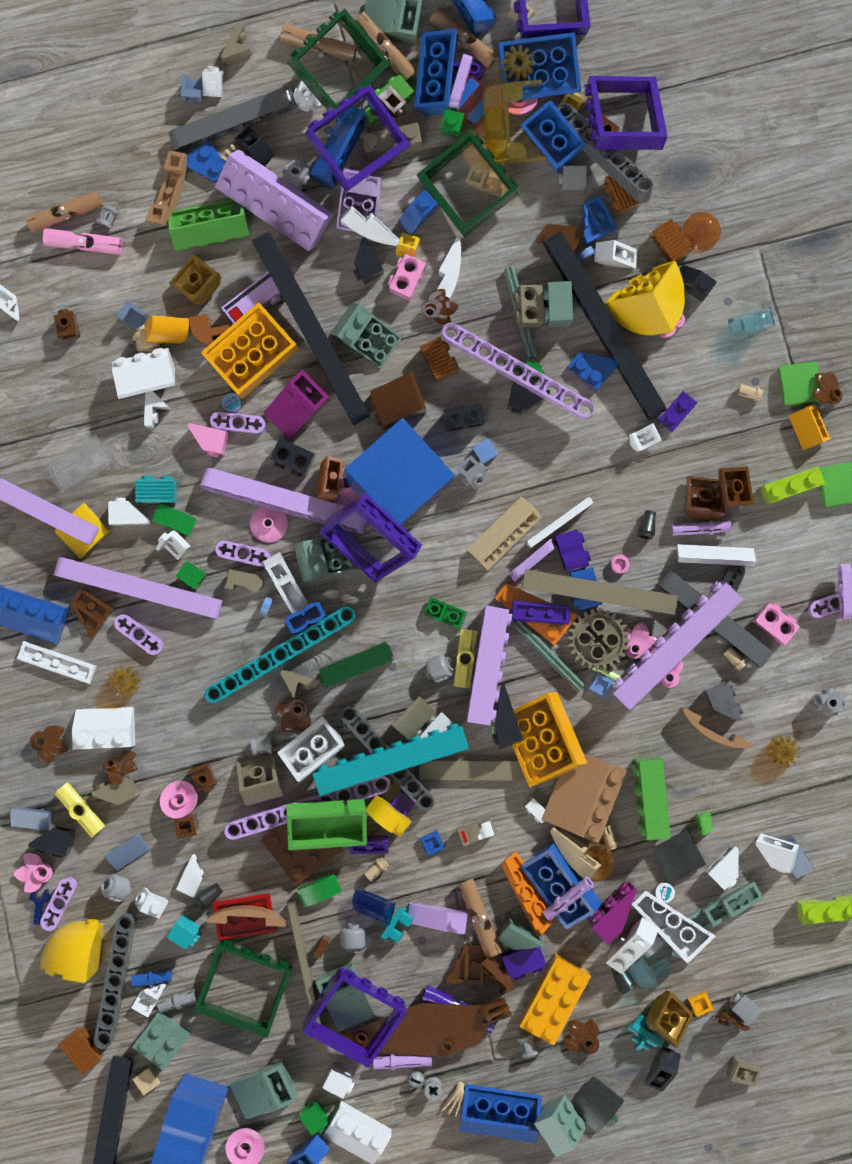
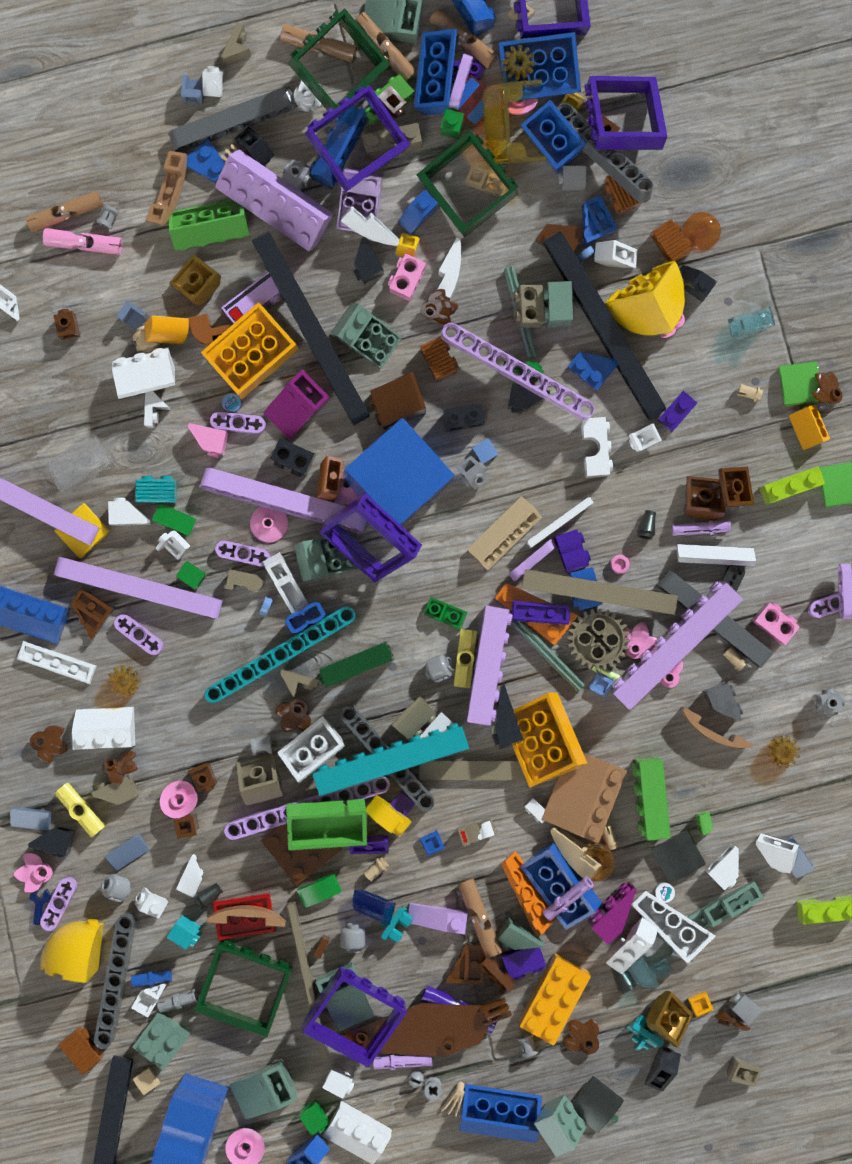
none -> white arch [581,417,613,478]

